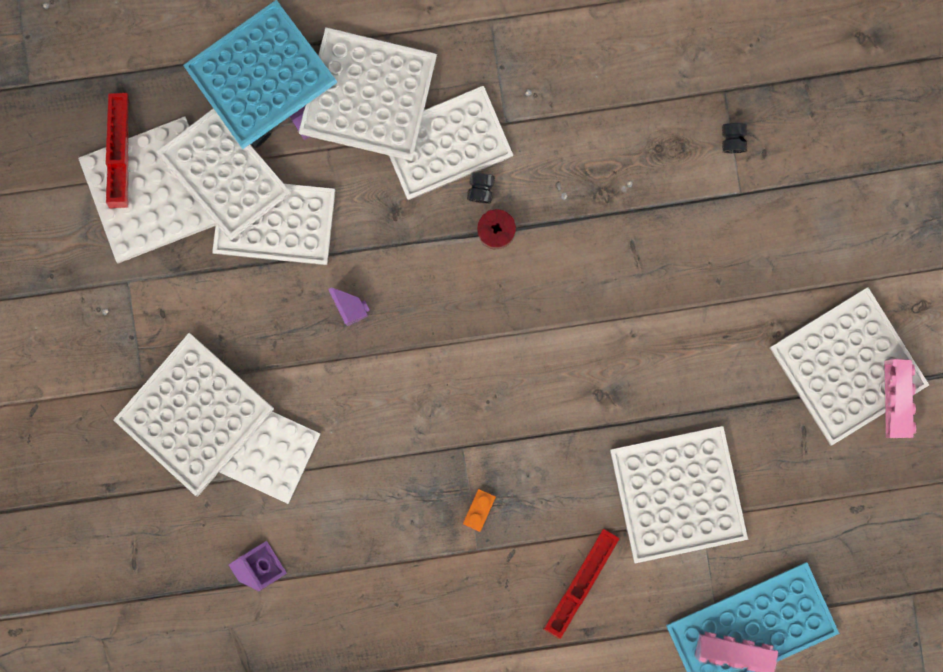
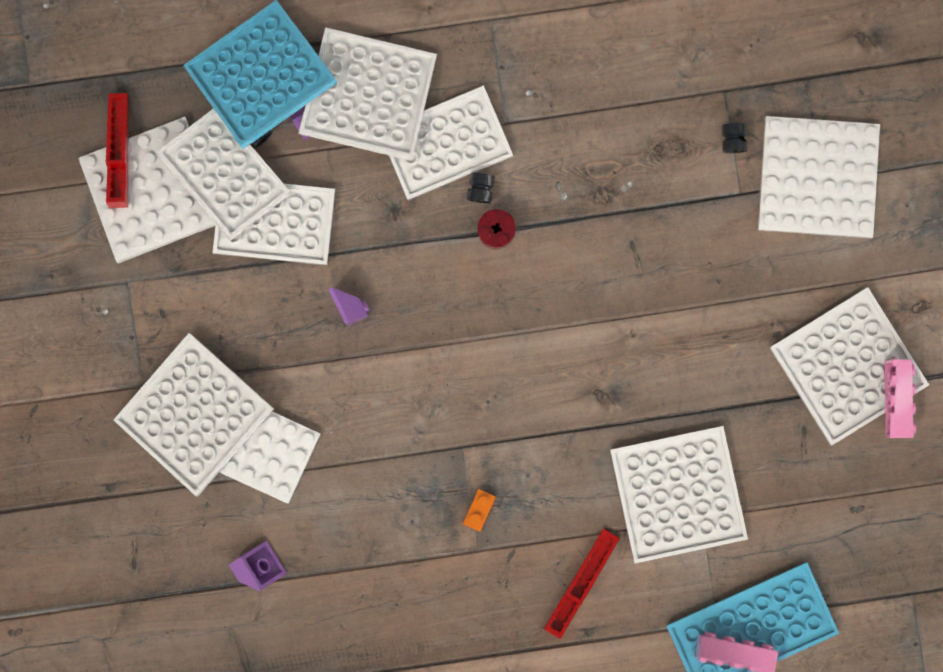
none -> white plate [758,116,880,238]

